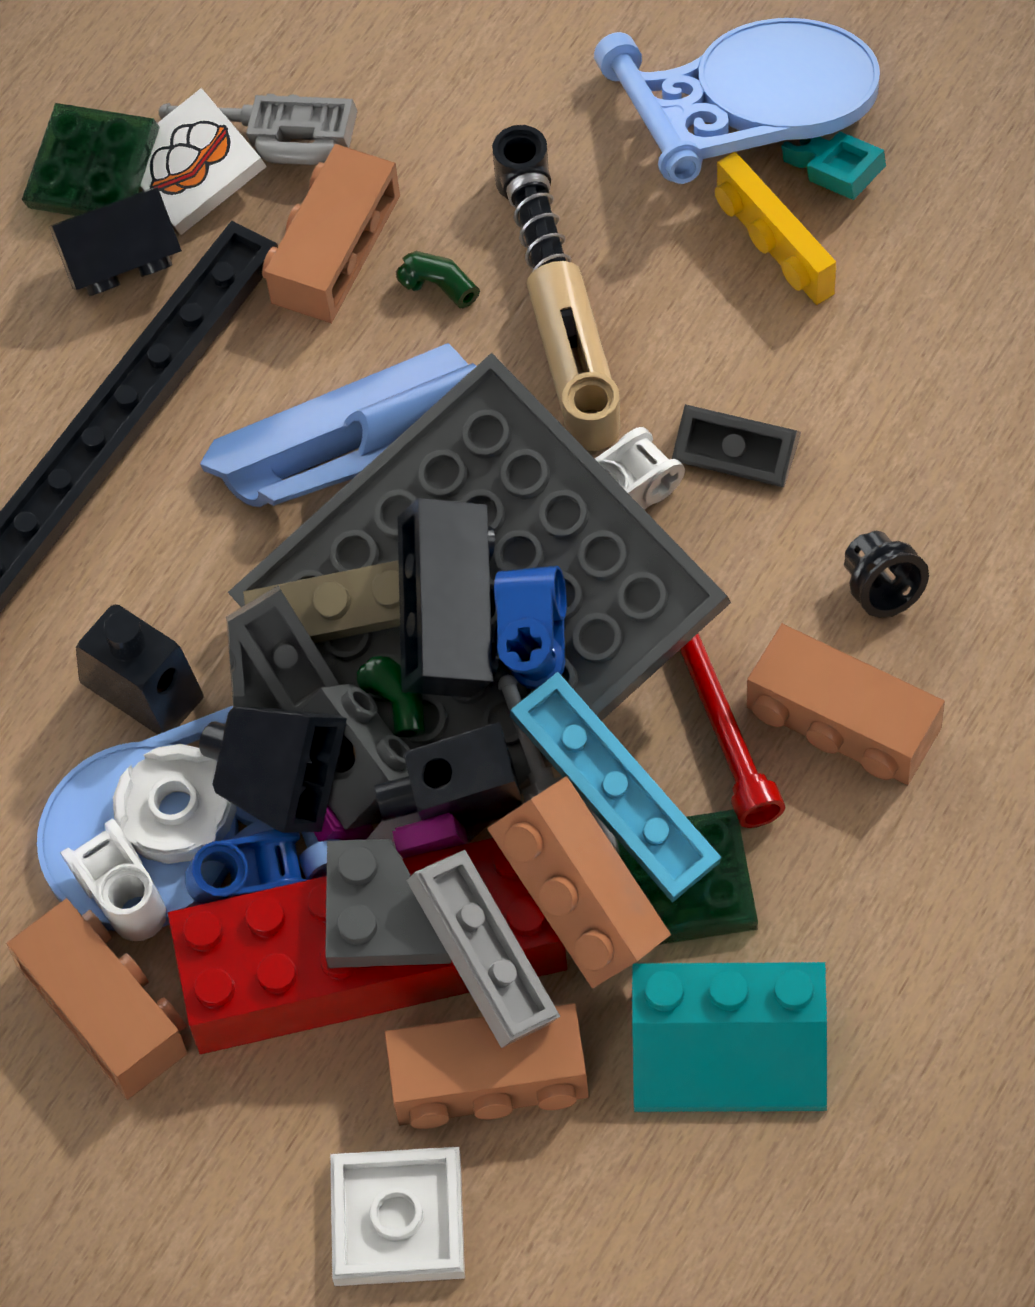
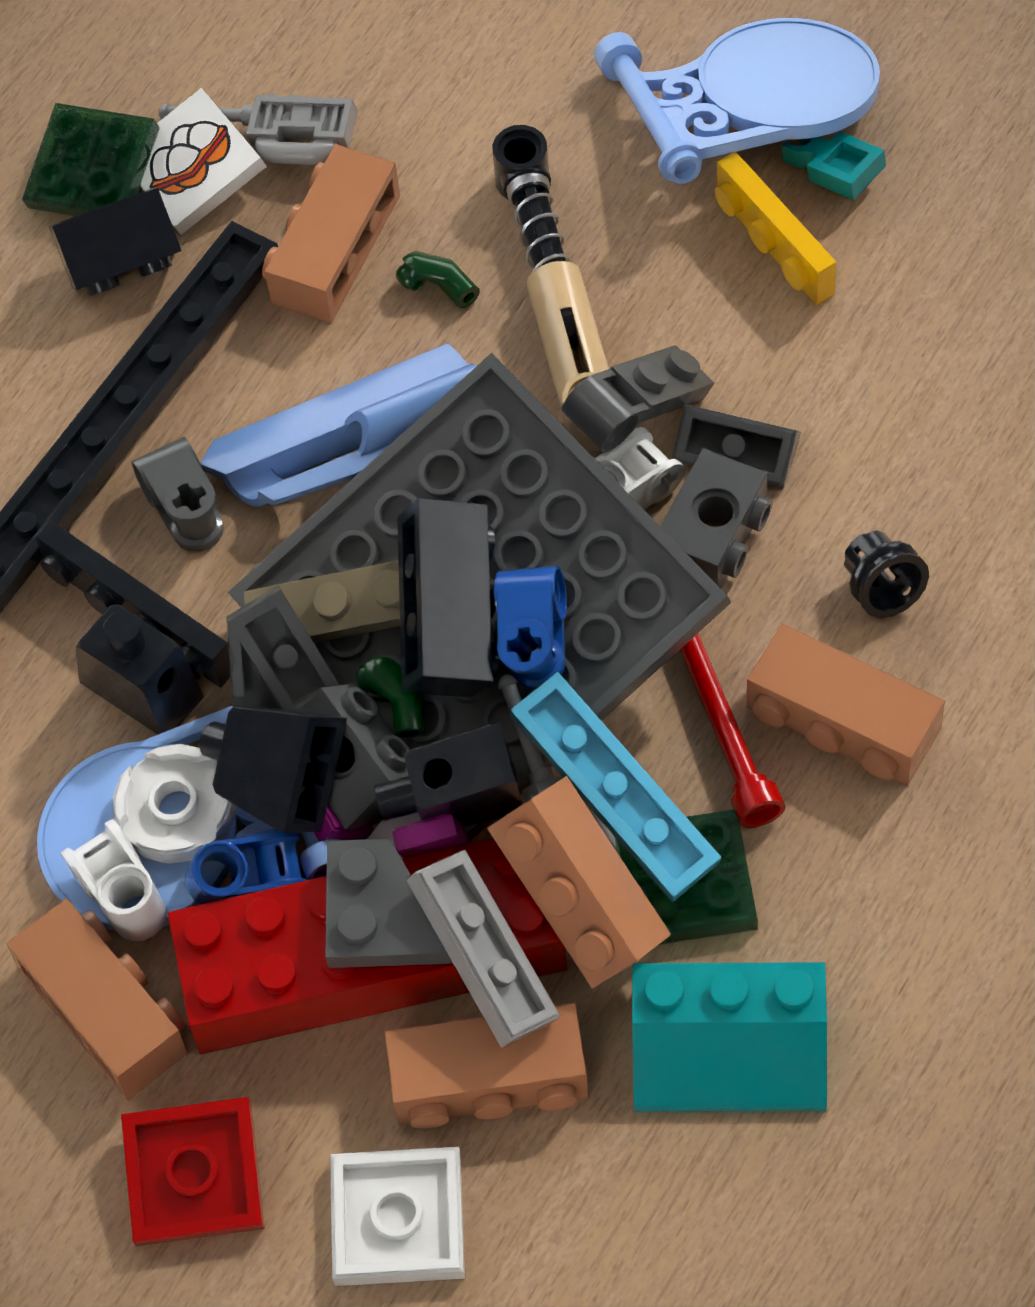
none -> black plate [35,520,231,688]
none -> red plate [121,1097,265,1246]
none -> dark grey piece [131,437,224,551]
none -> dark grey plate [562,345,715,453]
none -> dark grey brick [660,448,773,589]

